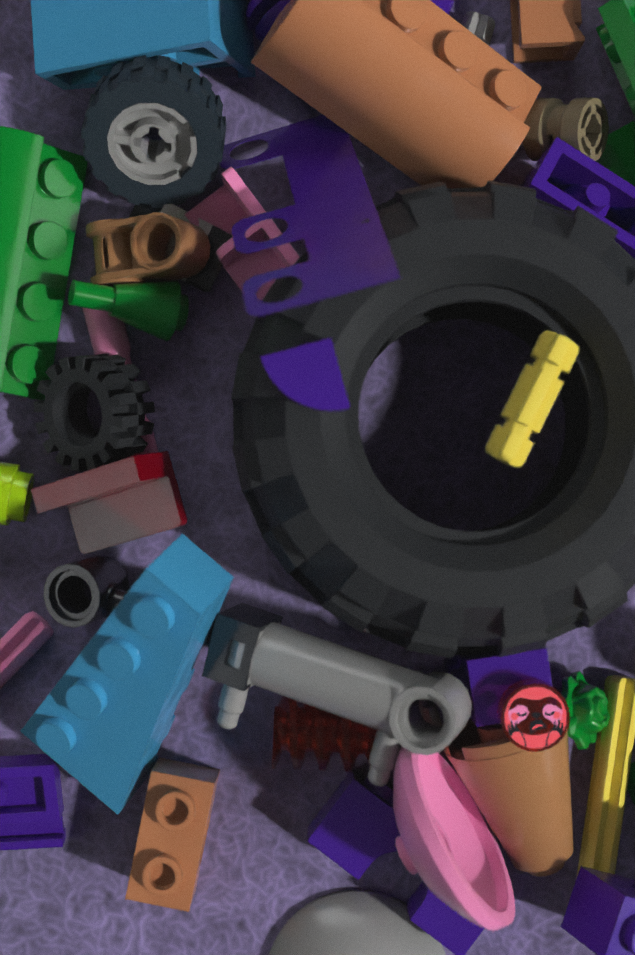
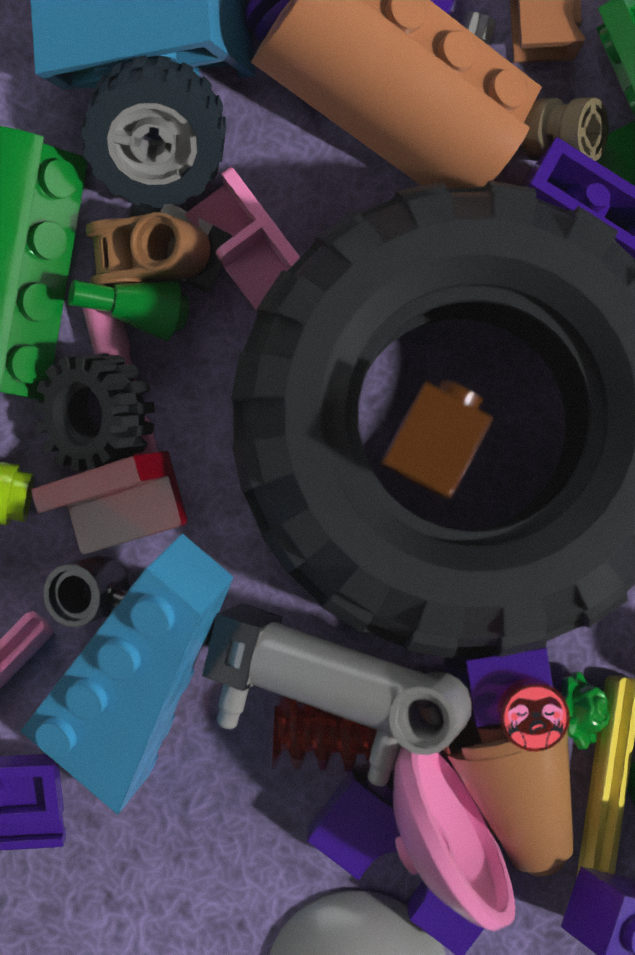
nougat brick [125,757,220,912] -> none
dark purple piece [220,115,401,316] -> none
dark purple tile [261,338,350,412] -> none
light yellow axle [486,331,579,467] -> none
none -> reddish brown brick [380,379,493,499]

